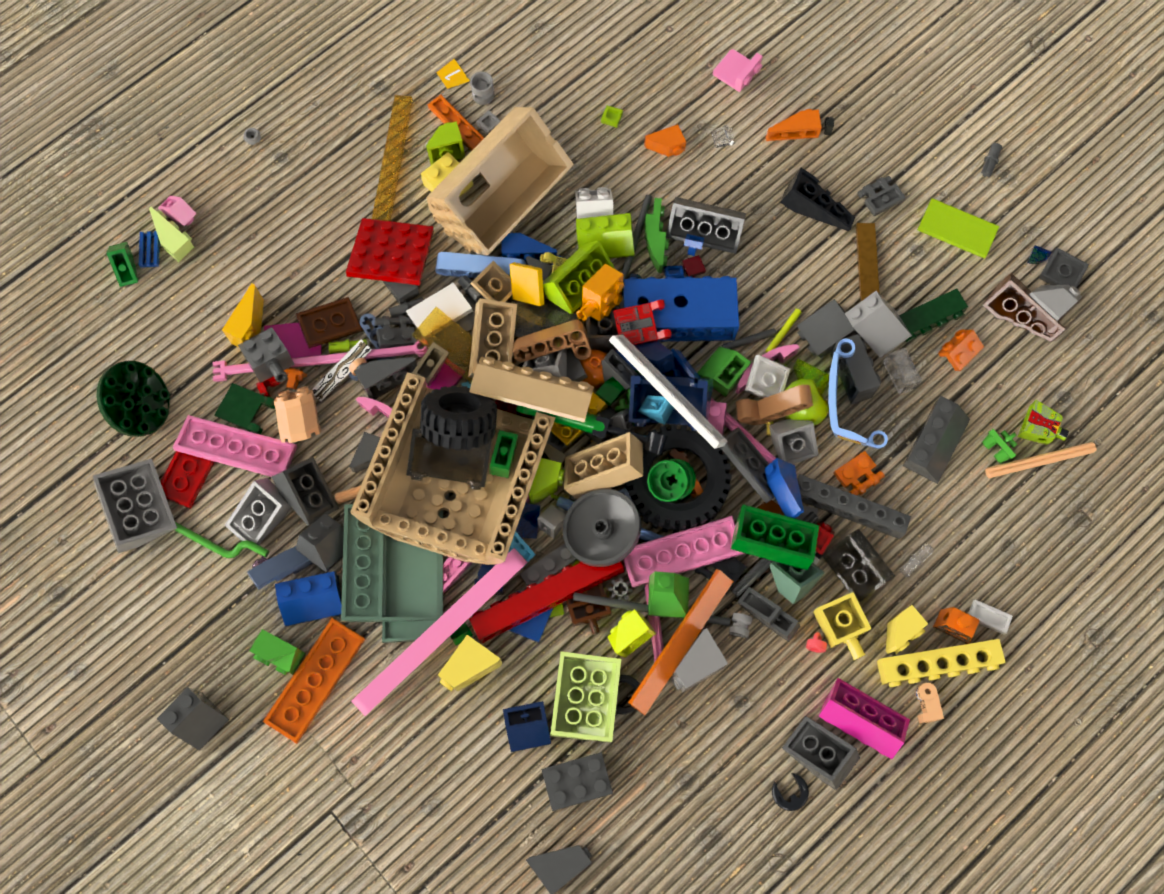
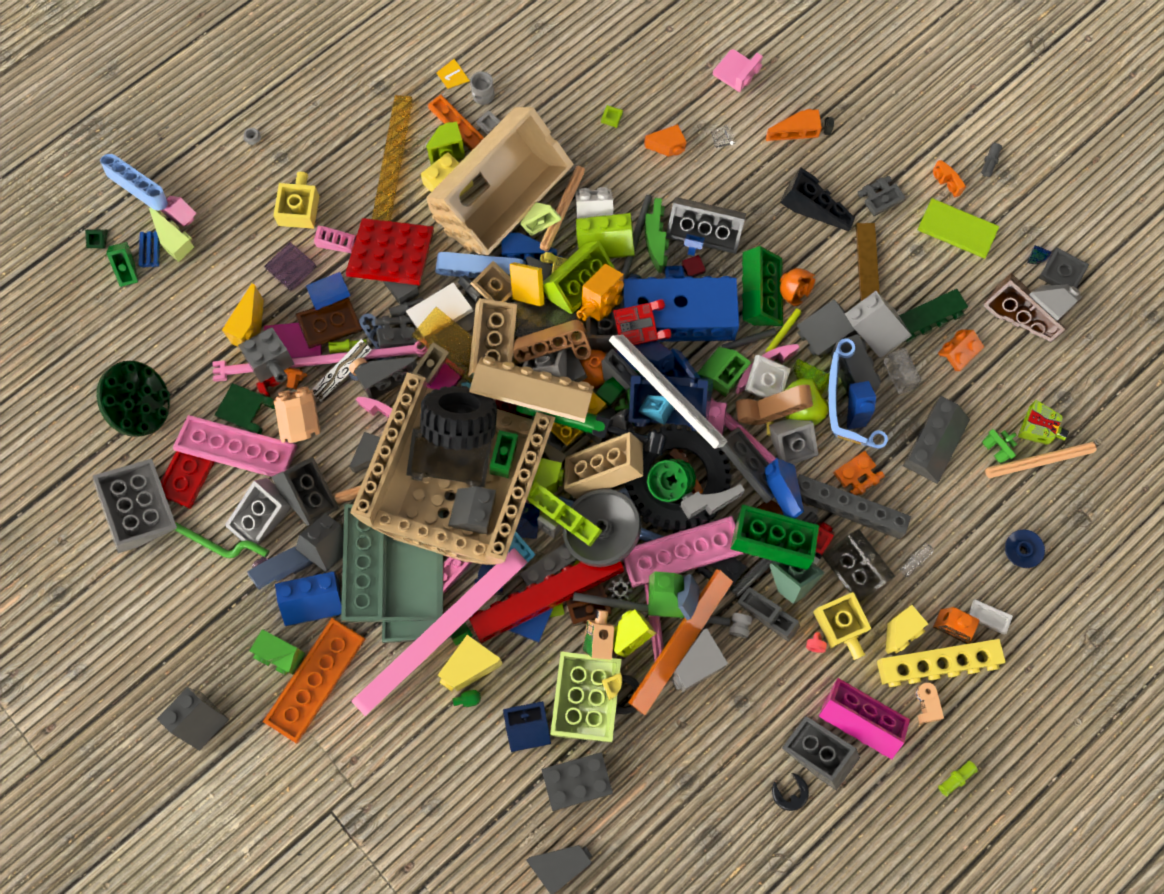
none -> dark green slope [85,229,108,249]
none -> light blue beam [100,154,168,210]
none -> clear purple tile [264,242,317,292]
none -> light yellow brick [273,172,320,229]
none -> blue tile [306,272,351,310]
none -> bright pink slope [314,225,356,253]
none -> dark grey slope [448,486,496,535]
none -> green cylinder [452,690,481,708]
none -> yellowish green slope [521,202,561,236]
none -> lime slope [527,482,602,547]
none -> light nougat axle [540,166,585,252]
none -> light nougat torso [582,610,614,660]
none -> light yellow tile [602,673,622,700]
none -> sand blue slope [677,574,699,620]
none -> light grey slope [680,484,745,519]
none -> green slope [742,246,783,326]
none -> orange cylinder [780,268,815,306]
none -> blue slope [847,381,876,430]
none -> orange slope [933,160,966,198]
none -> lime pin [938,761,978,797]
none -> dark blue dish [1005,529,1045,568]

